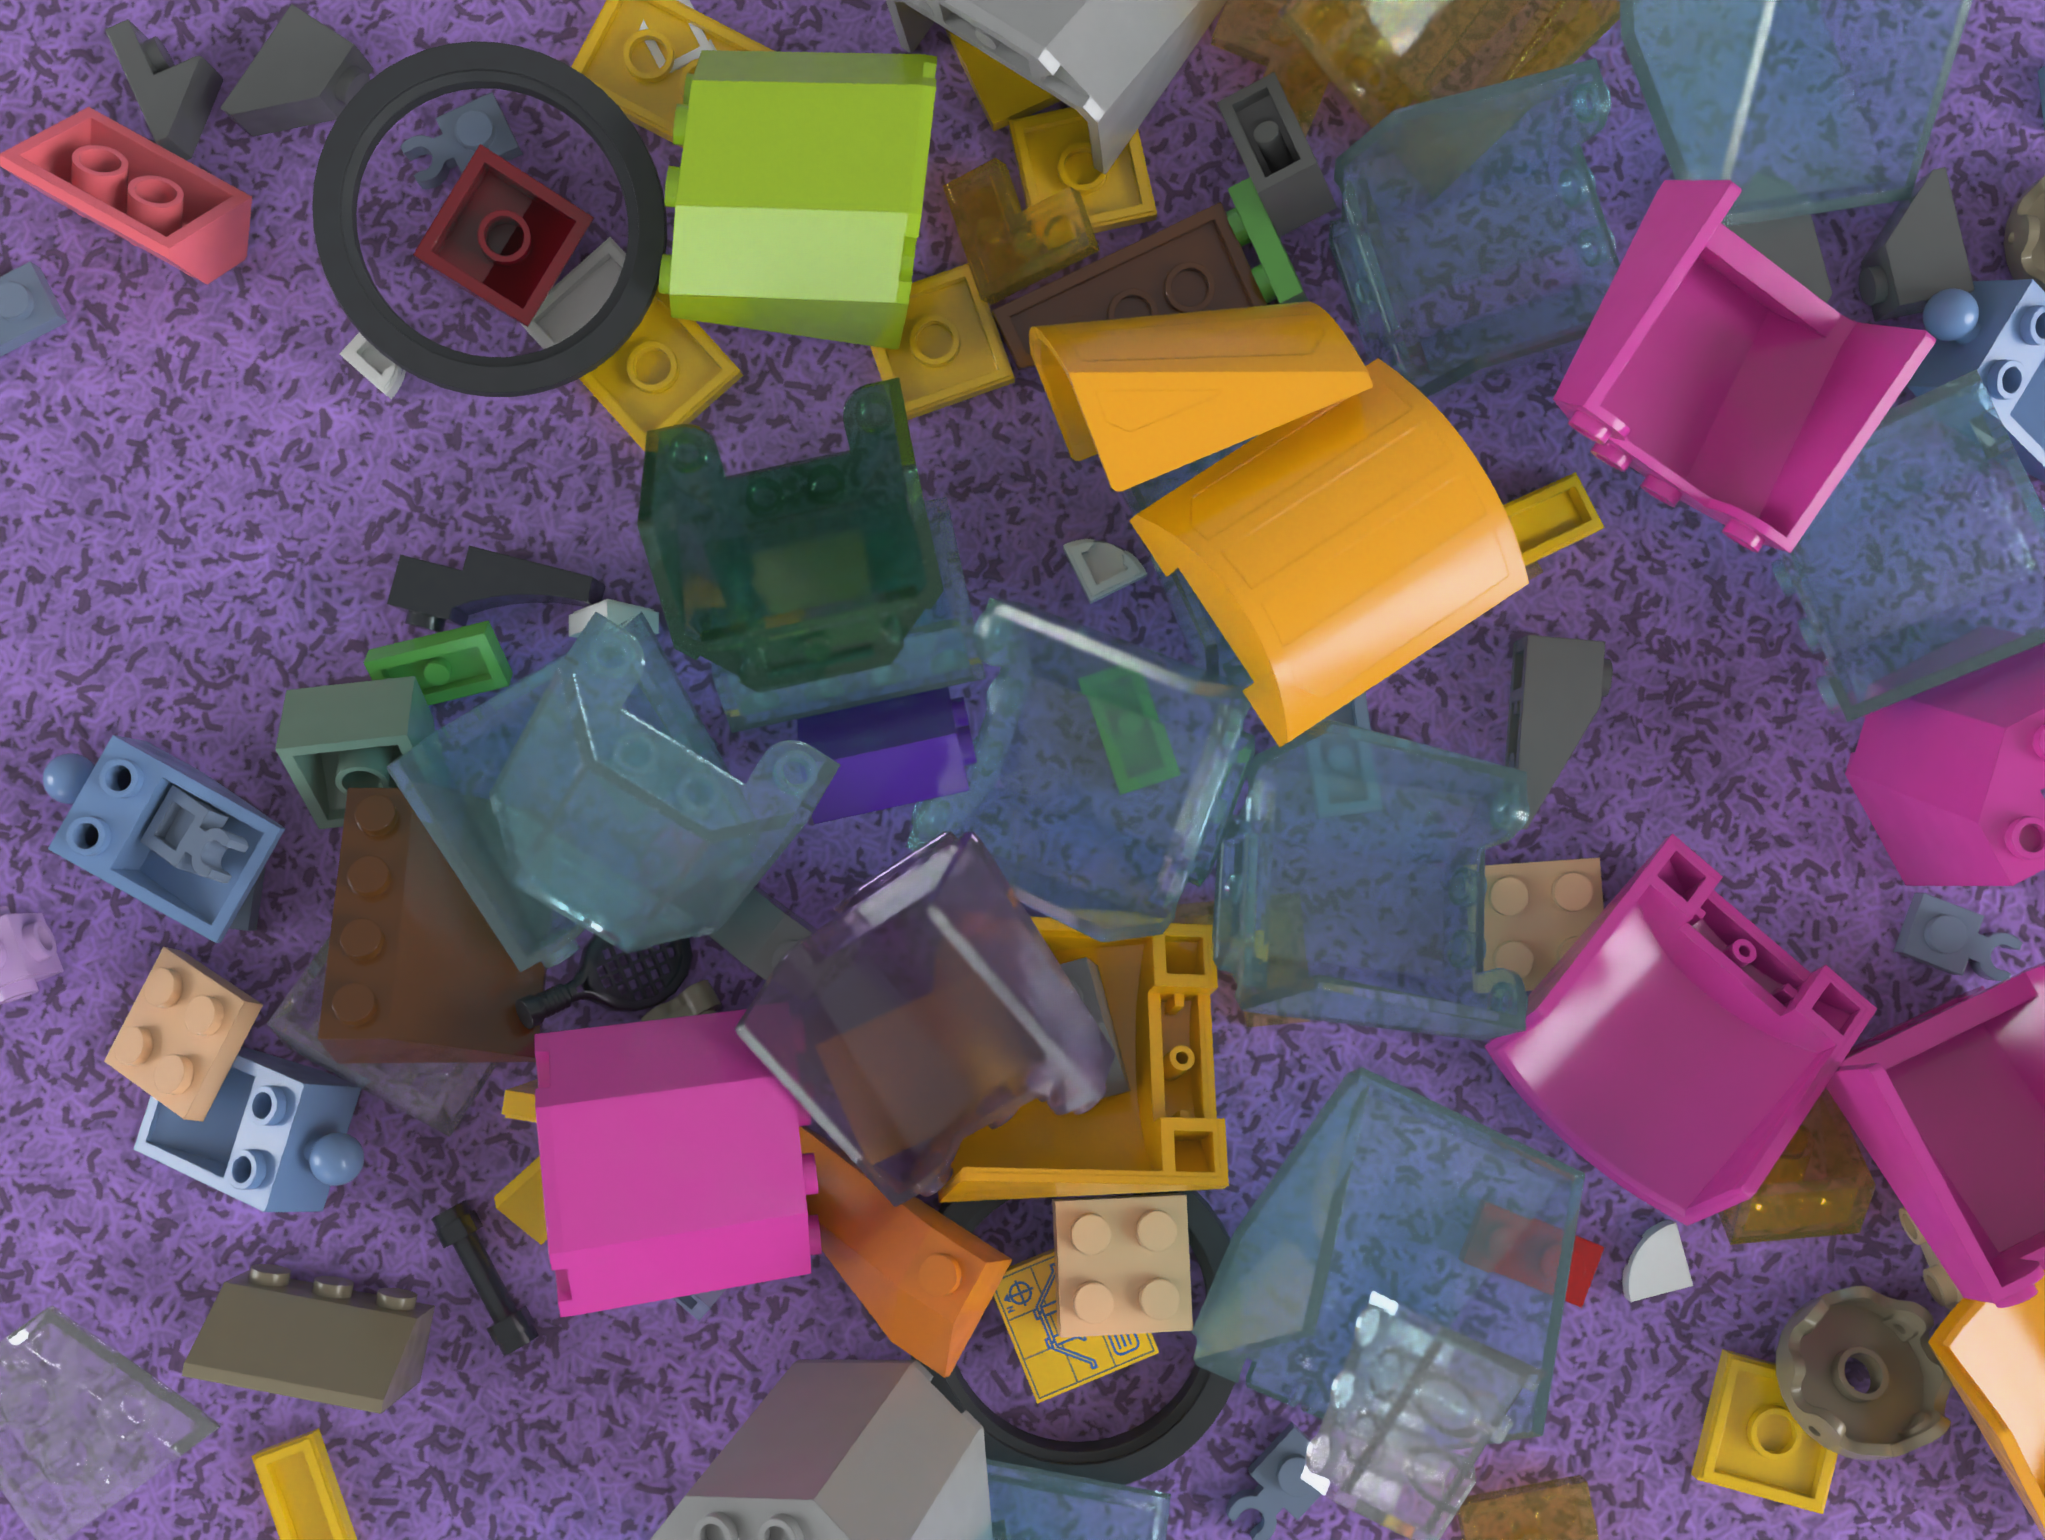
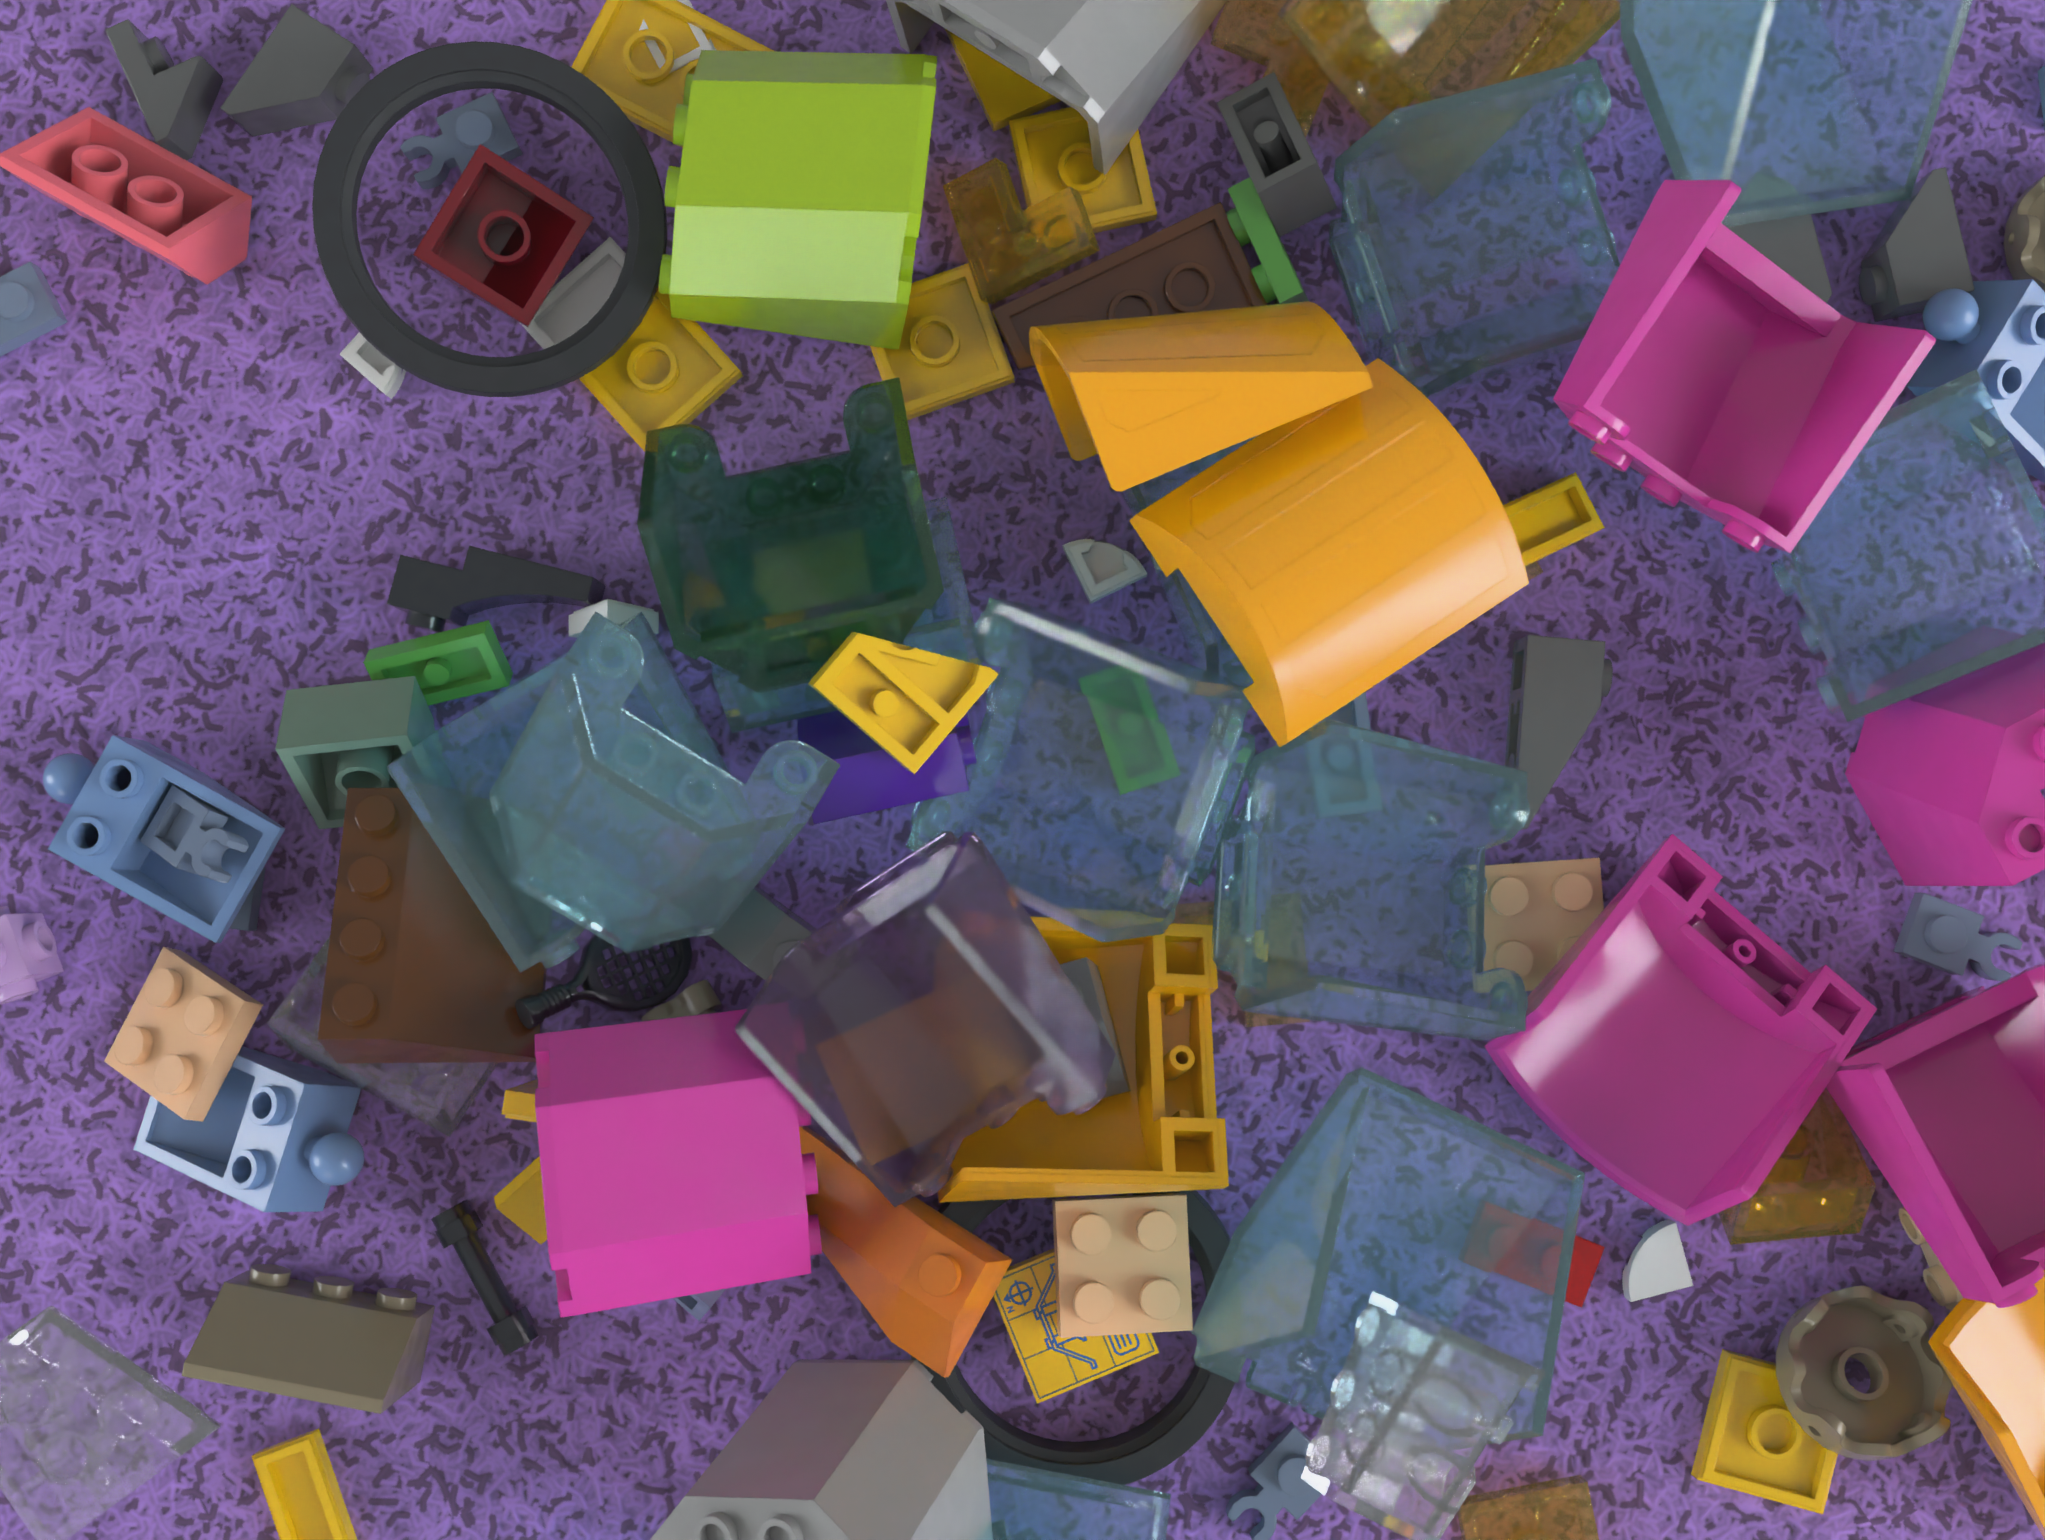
none -> yellow wing [808,632,999,774]

